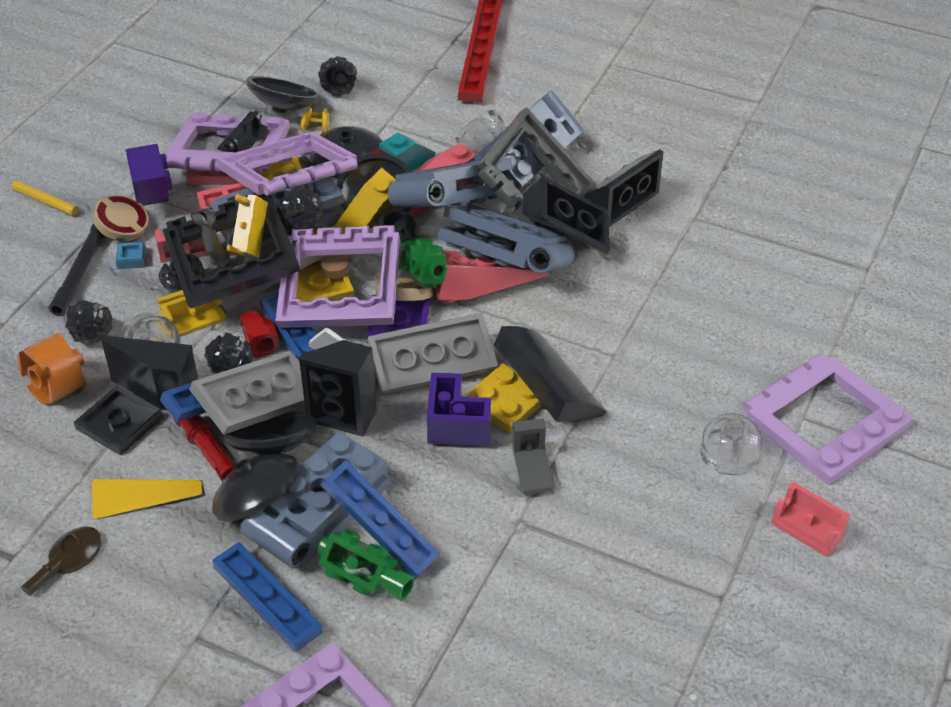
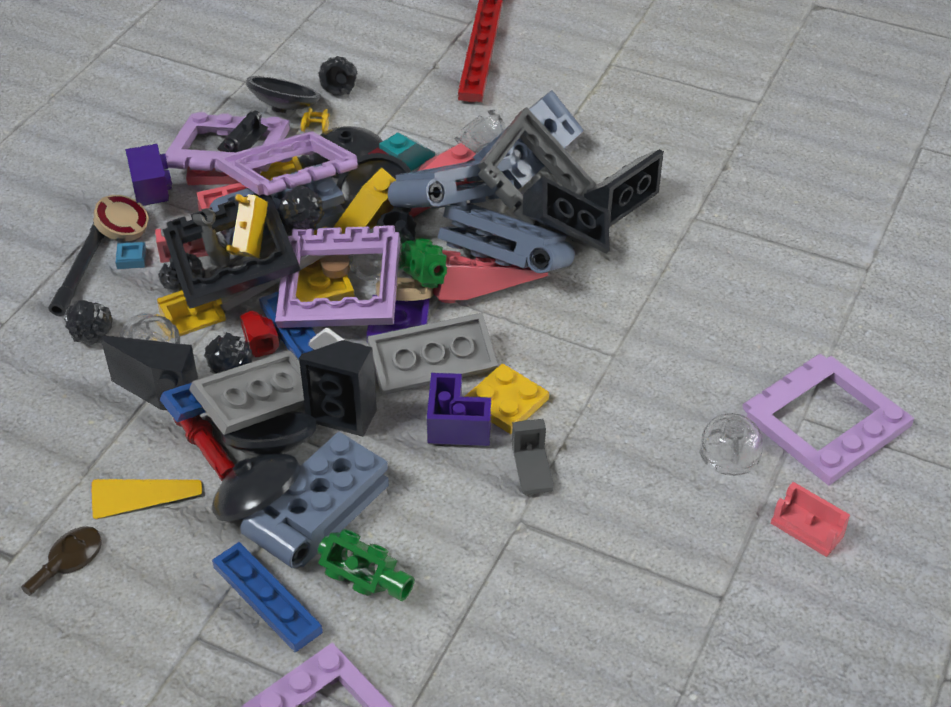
yellow bar [11,180,79,216] -> none
orange brick [17,333,86,405] -> none
black tile [74,385,163,456] -> none
blue plate [321,460,440,579] -> none
black slope [494,326,606,422] -> none

